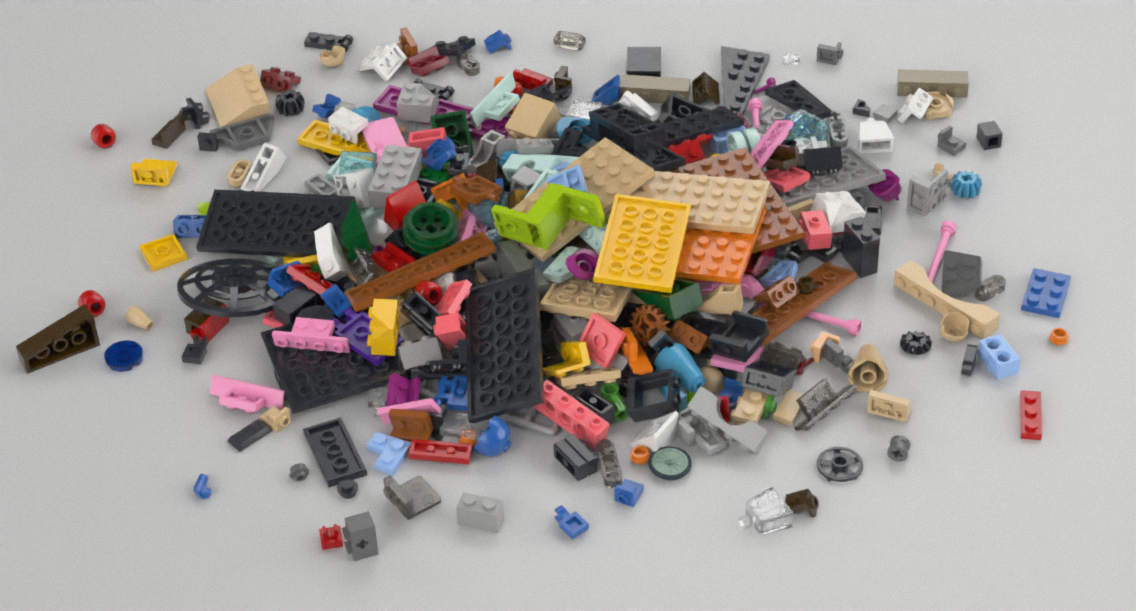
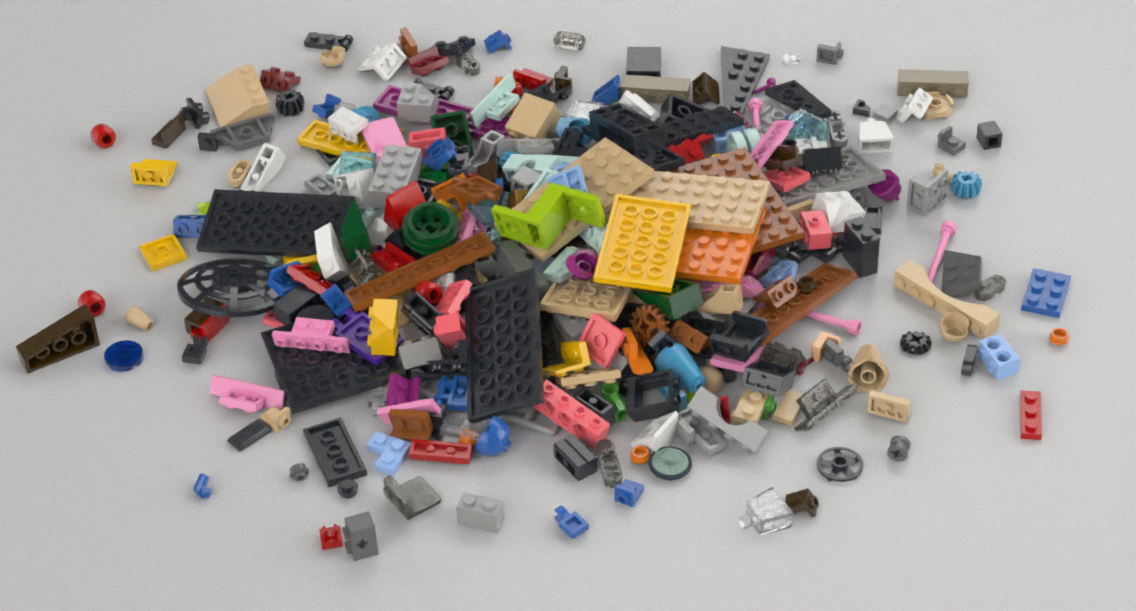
blue bracket [717,377,743,412] -> none

